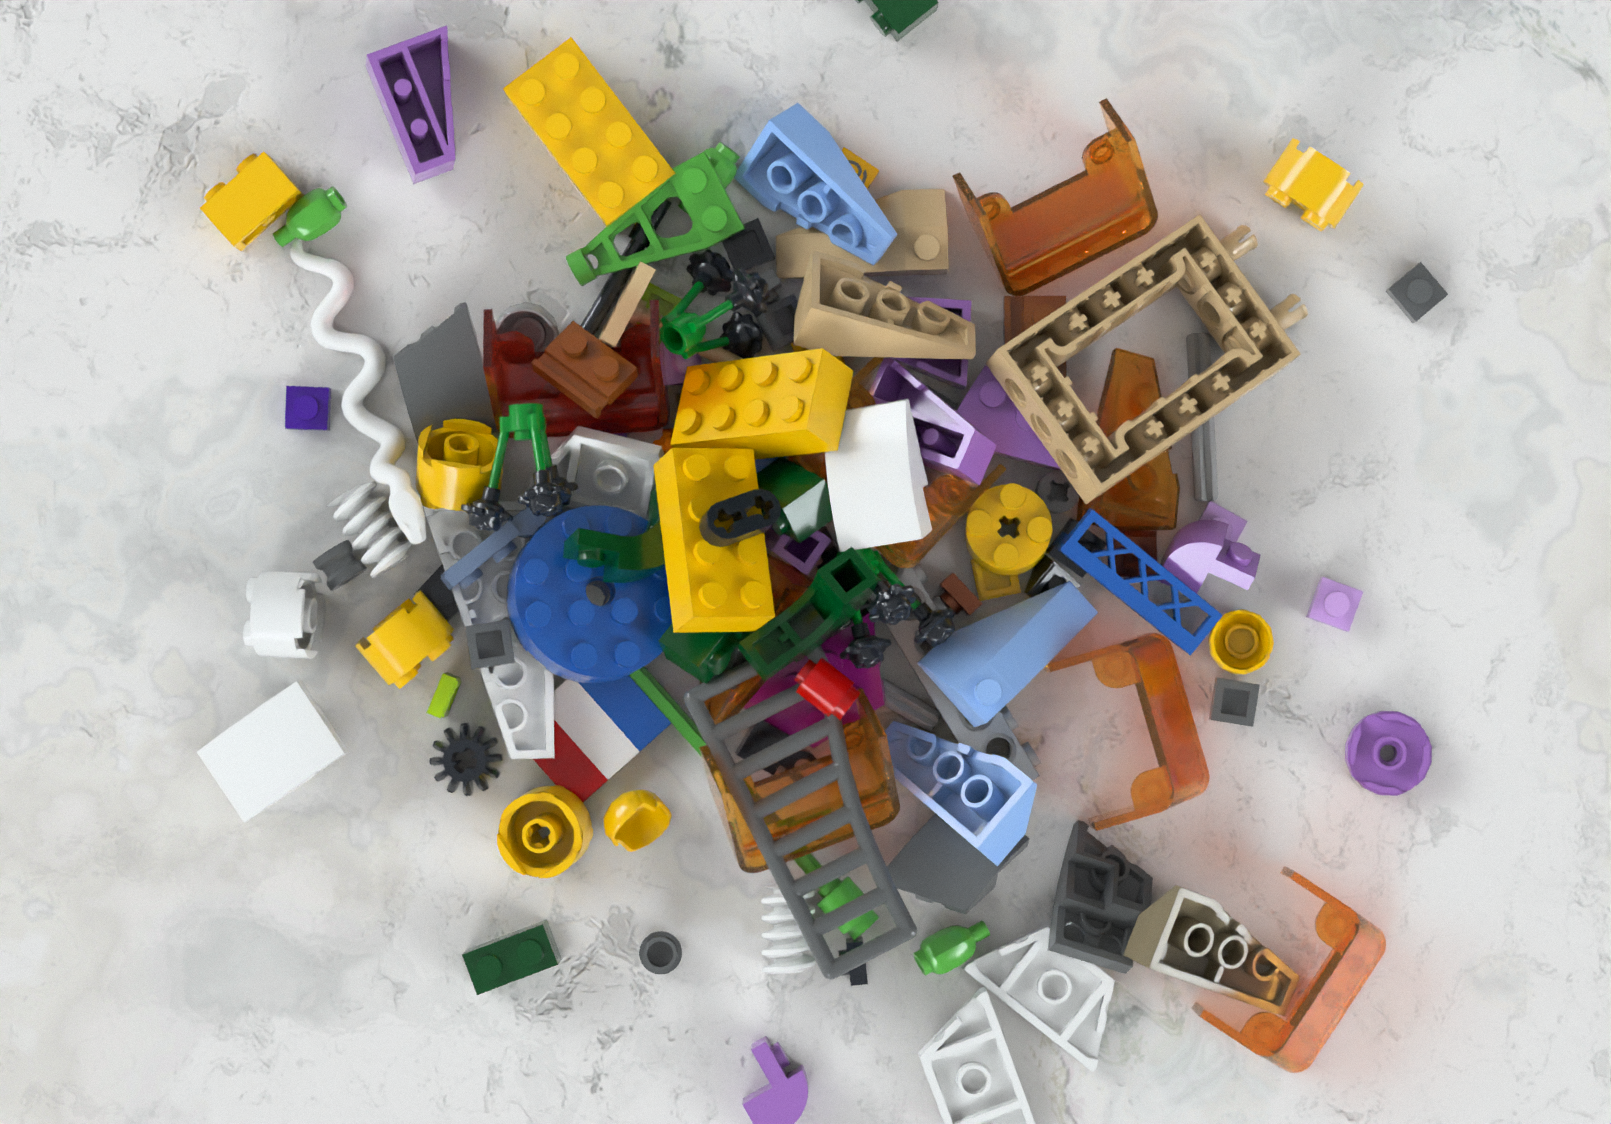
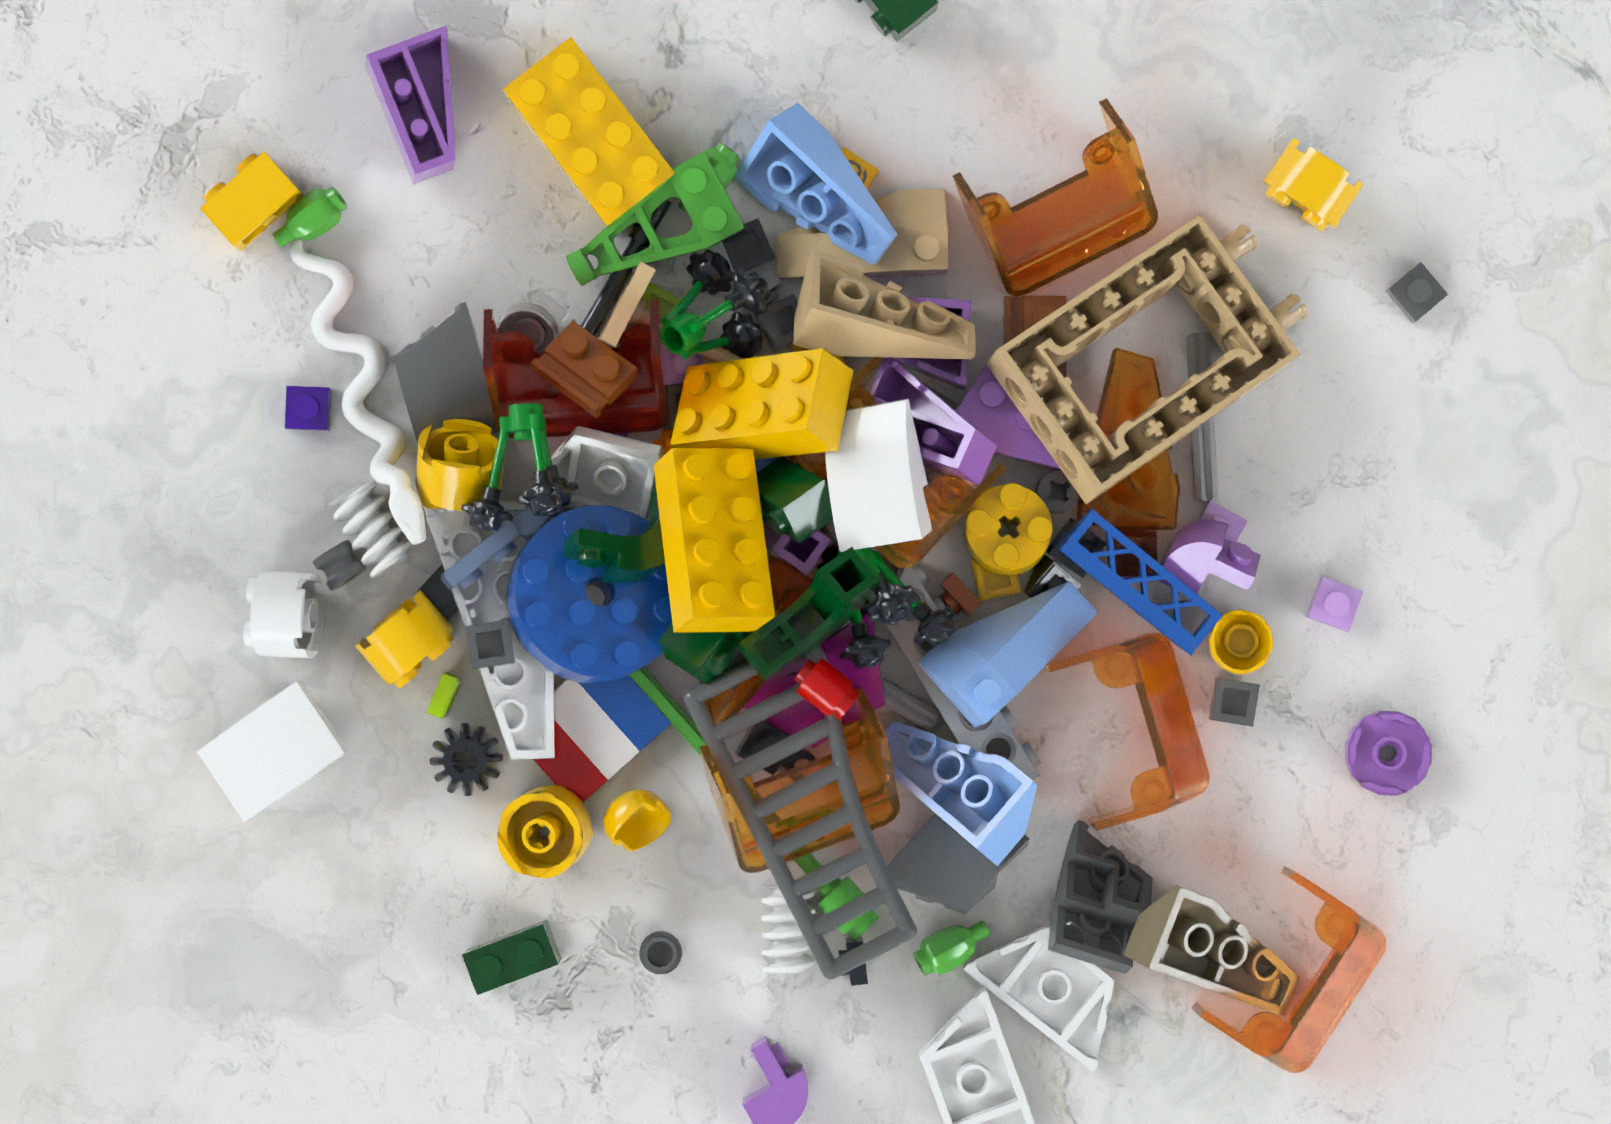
black beam [699,489,781,547] -> none

